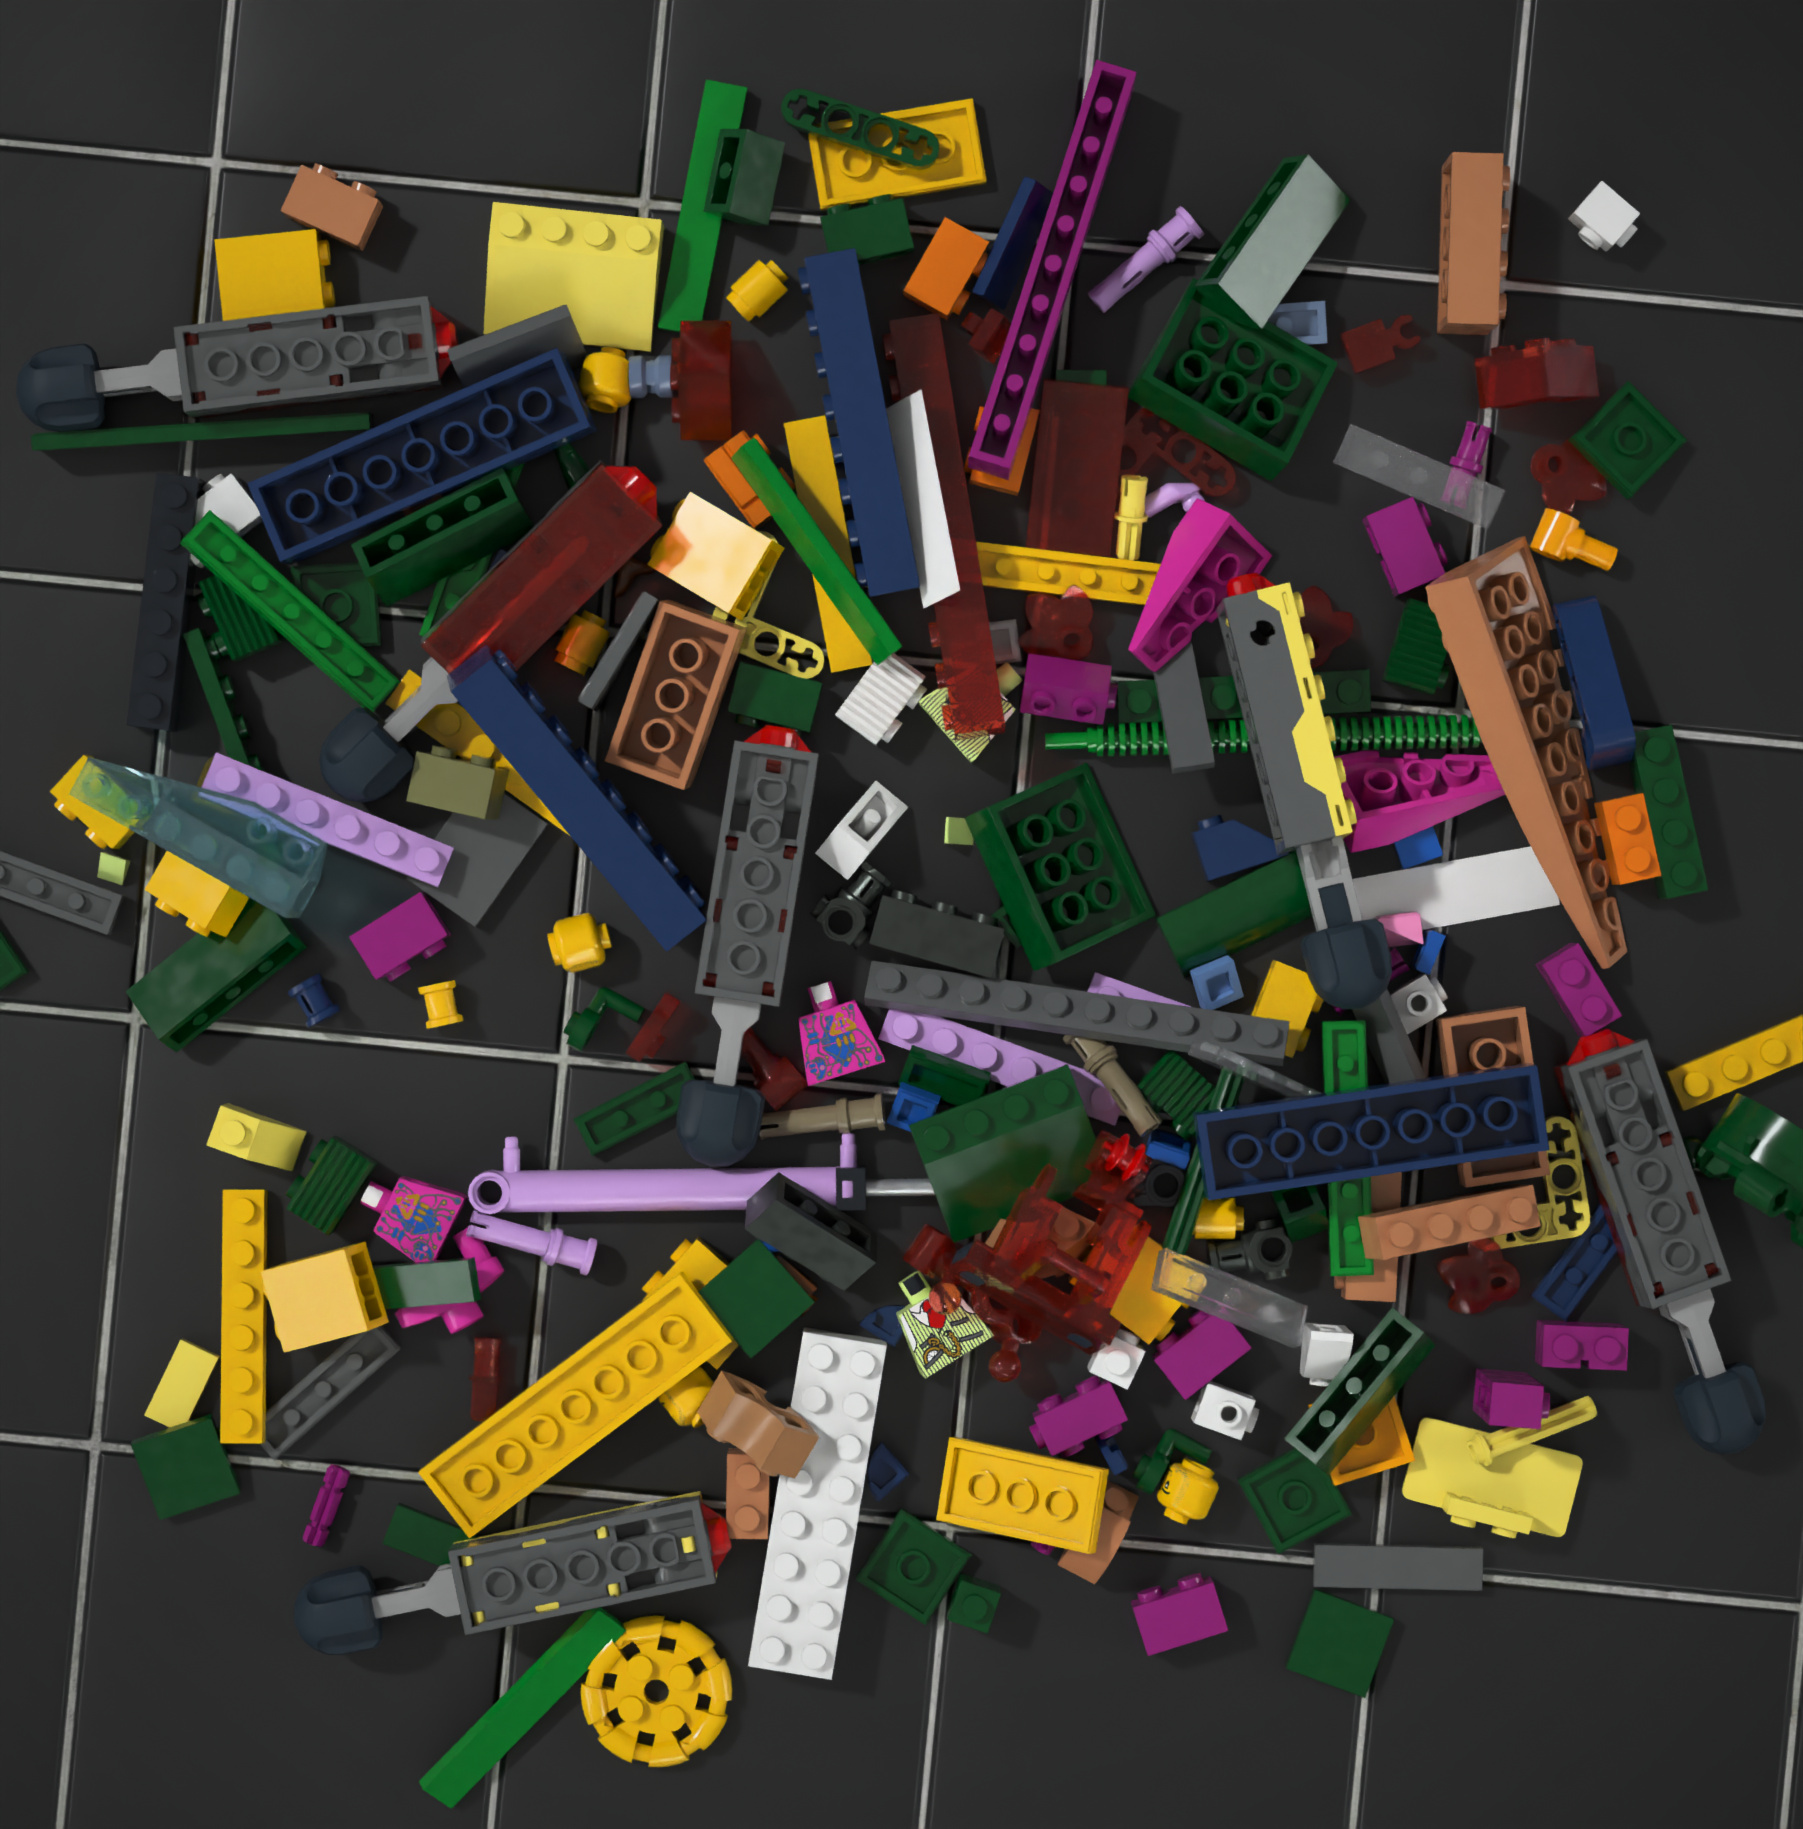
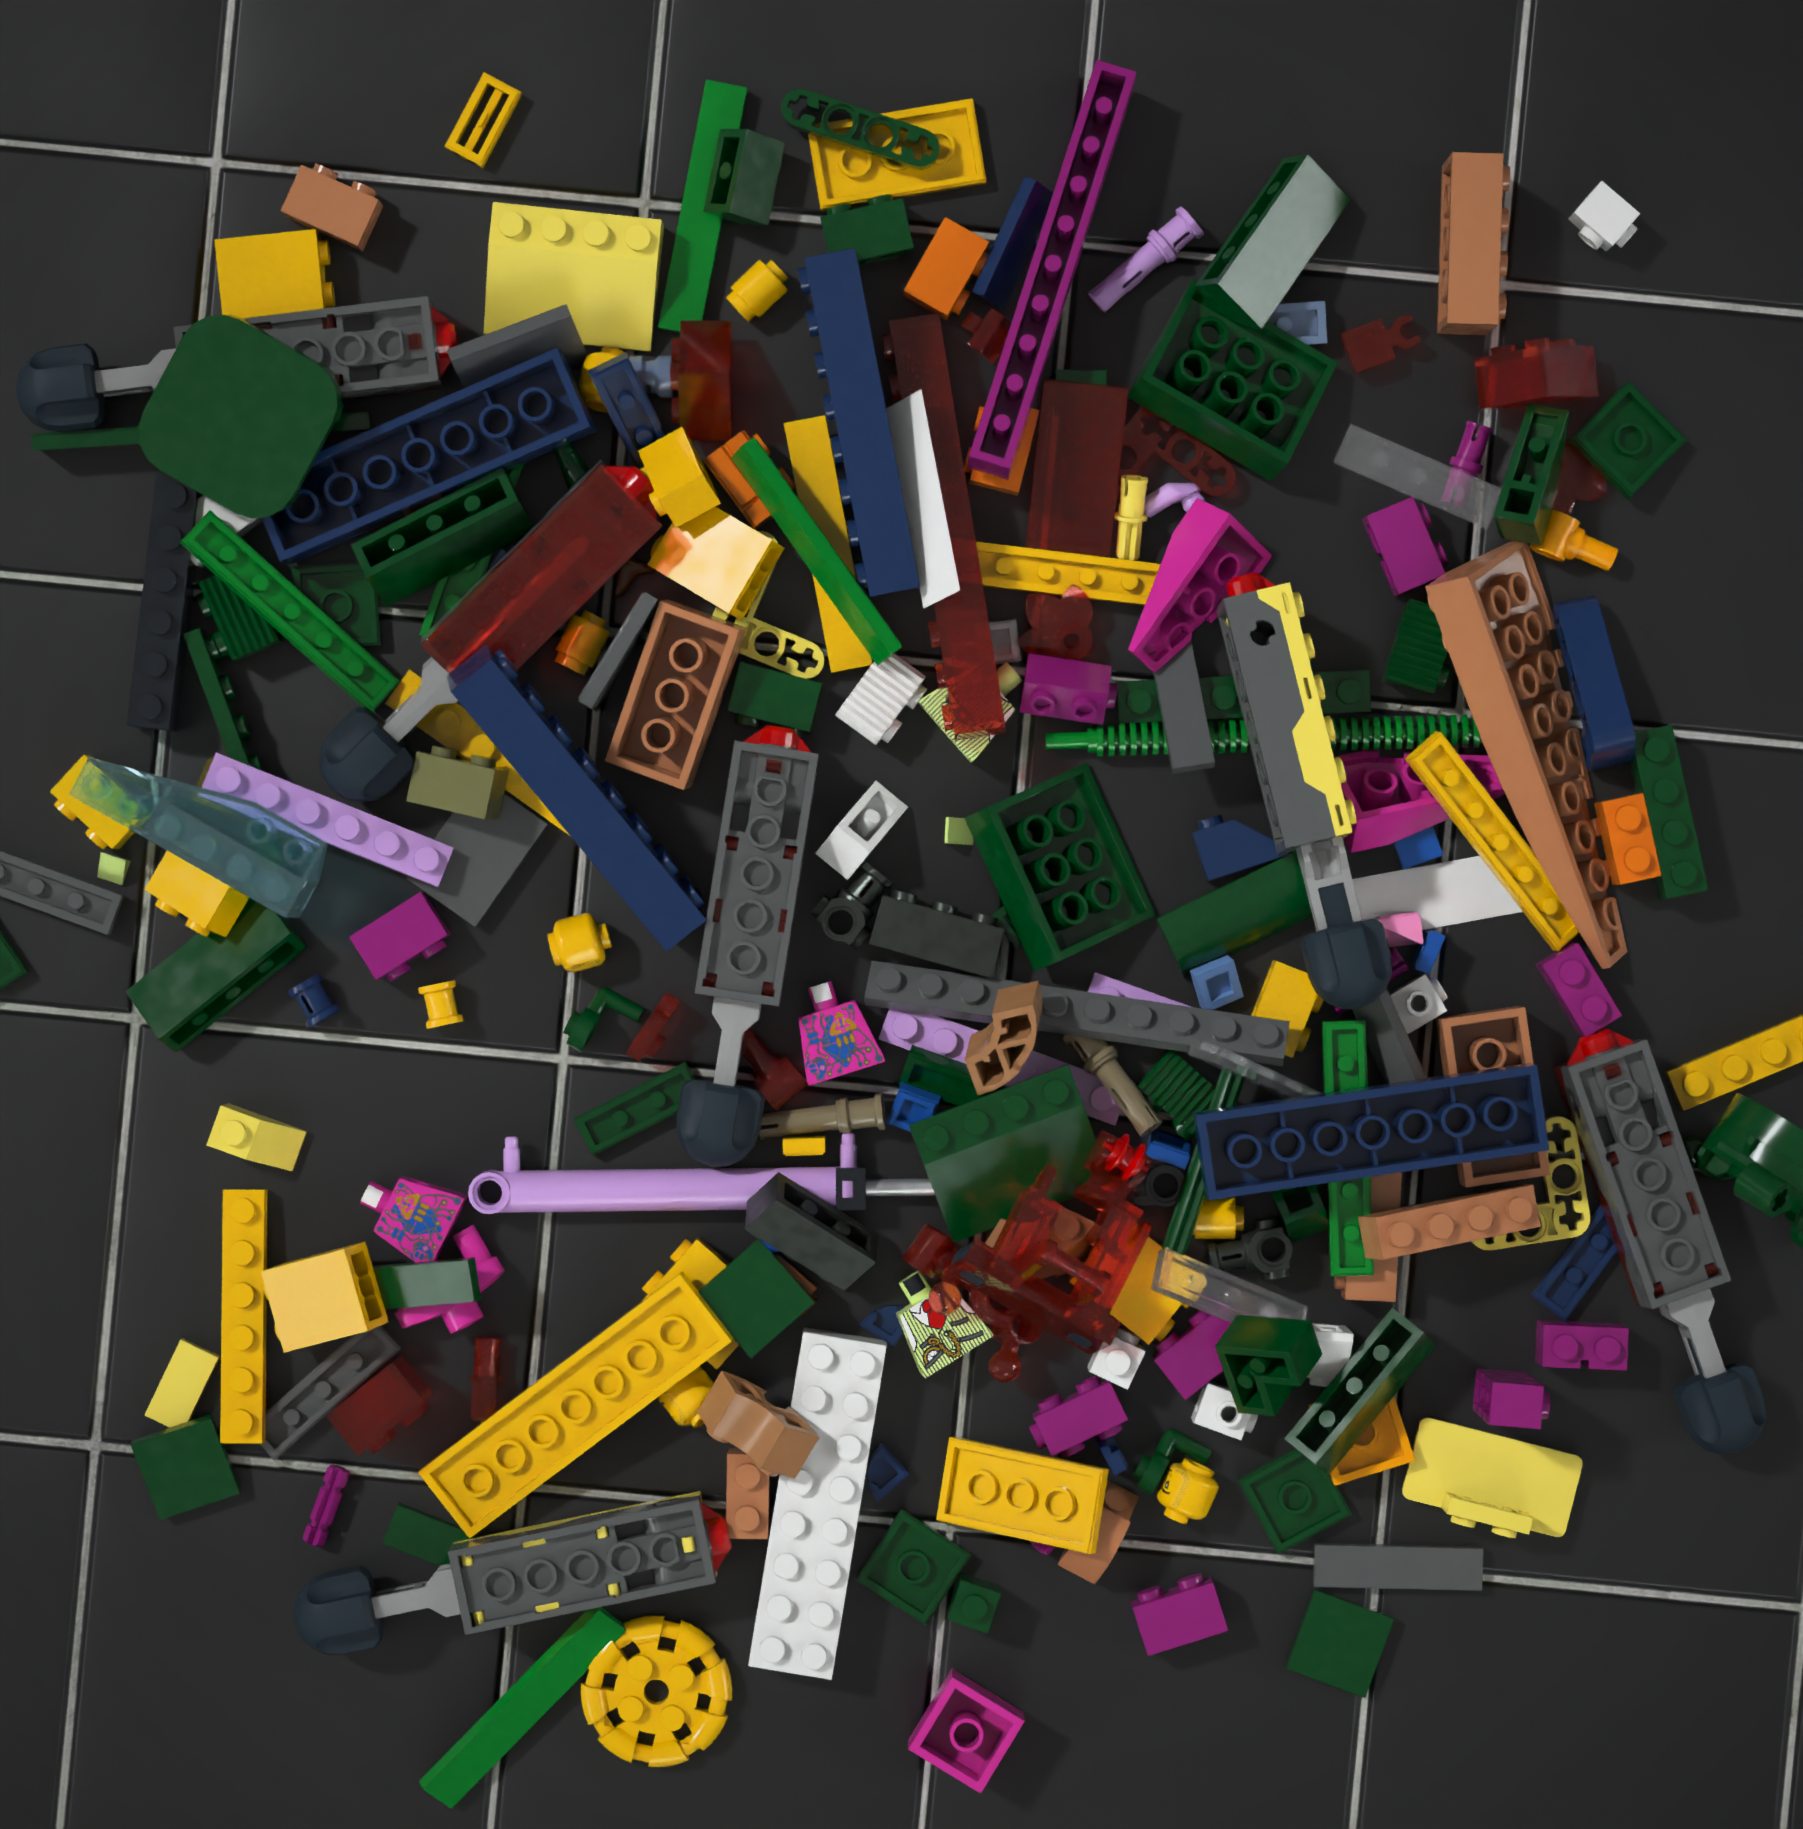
dark green brick [286,1136,378,1236] -> none
lavender pin [466,1210,597,1276] -> none
clear red plate [1300,586,1353,668] -> none
clear red plate [1437,1238,1520,1314] -> none
light yellow axle [1467,1396,1597,1466] -> none
none -> dark green tile [138,314,344,518]
none -> clear red brick [326,1354,433,1456]
none -> yellow tile [445,72,522,168]
none -> dark blue tile [588,352,666,469]
none -> yellow brick [638,427,721,528]
none -> yellow tile [783,1136,826,1156]
none -> dark pink brick [908,1669,1025,1794]
none -> medium nougat brick [965,980,1042,1095]
none -> dark green brick [1215,1315,1322,1417]
none -> yellow tile [1405,731,1579,952]
none -> dark green slope [1493,403,1570,545]

